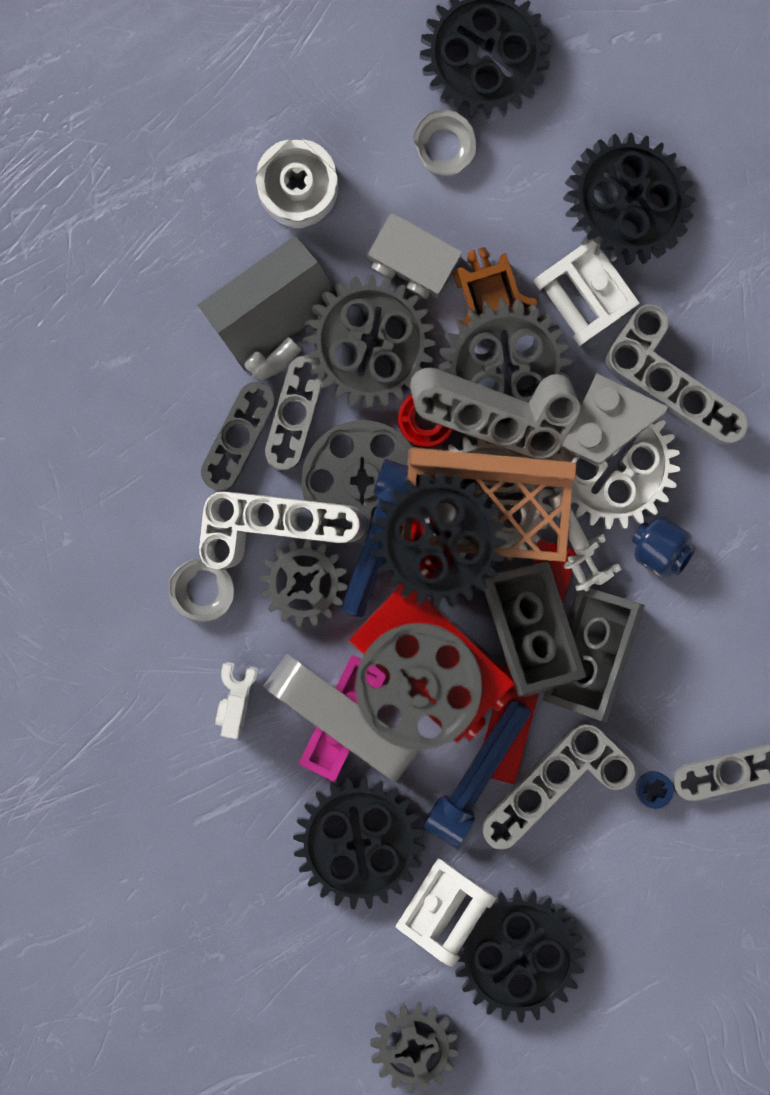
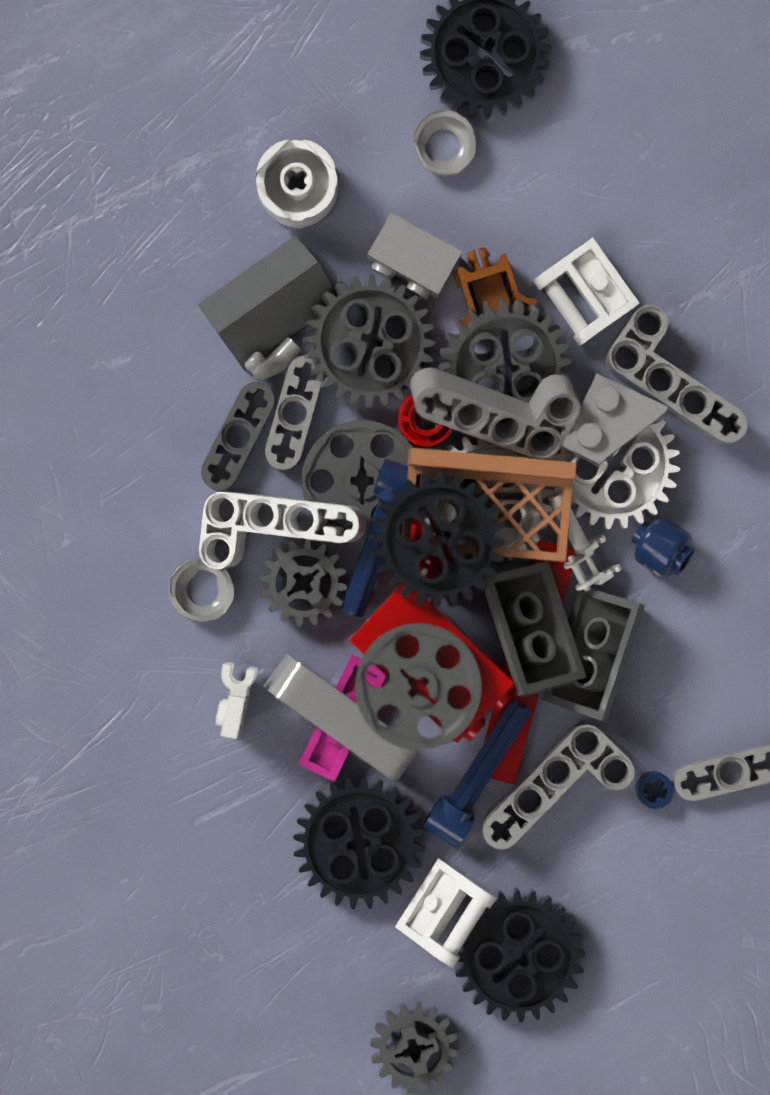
black gear [563,133,695,265] -> none

